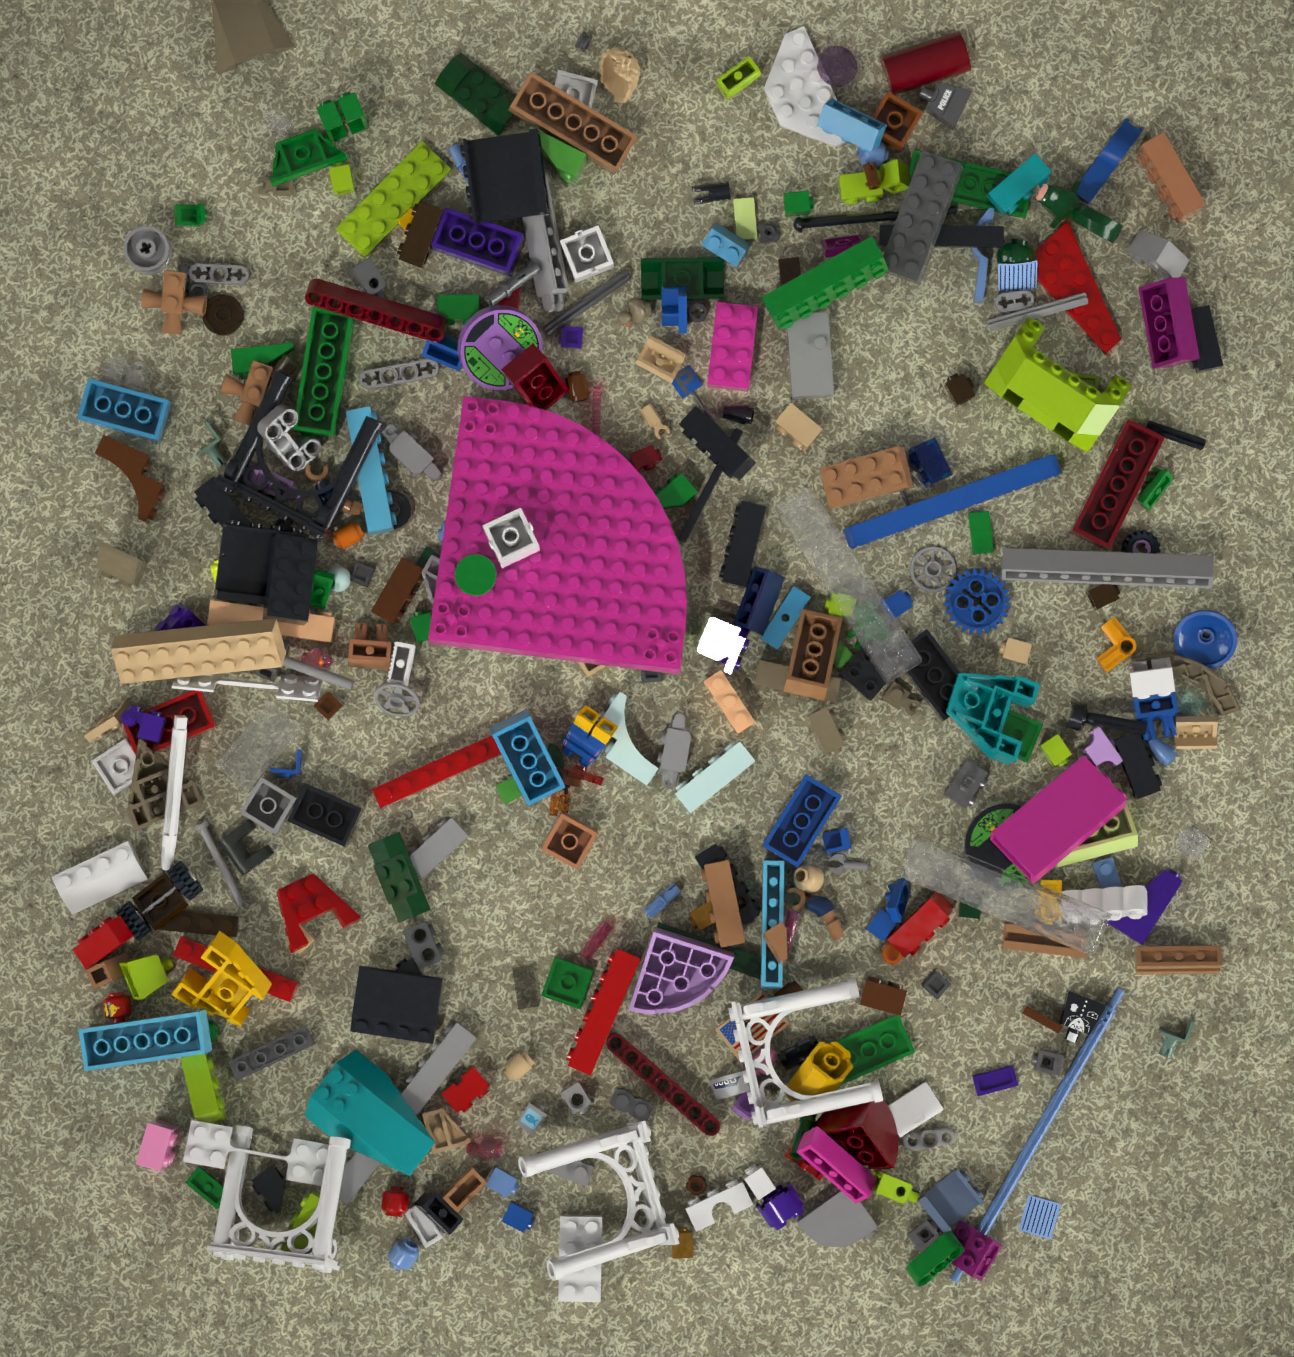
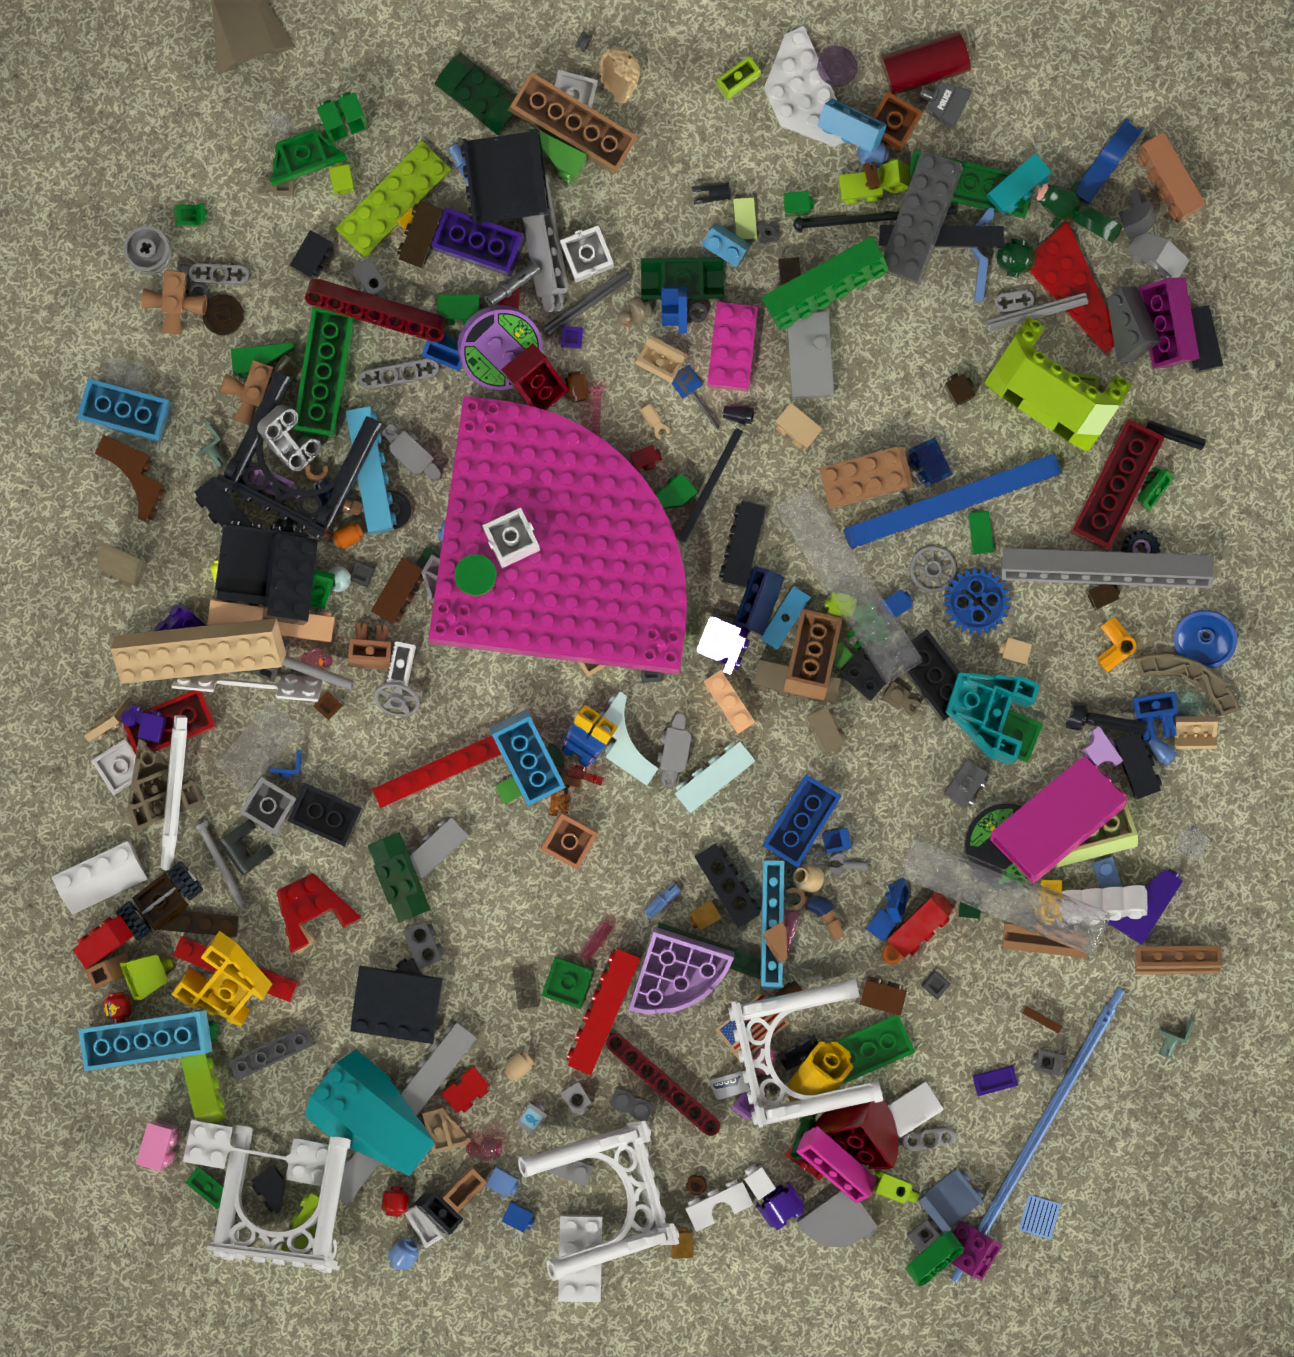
green brick [410,610,432,643] -> none
black brick [679,406,756,481] -> none
medium nougat brick [701,860,746,948] -> none
magenta tile [821,234,864,258] -> none
light blue sticker [998,260,1037,292] -> none
lime brick [1039,734,1072,767] -> none
black torso [1060,991,1106,1043] -> none
white piece [1128,657,1175,699] -> none
none -> black piece [289,230,334,280]
none -> dark grey wedge [1107,287,1161,363]
none -> dark grey brick [1119,188,1156,239]

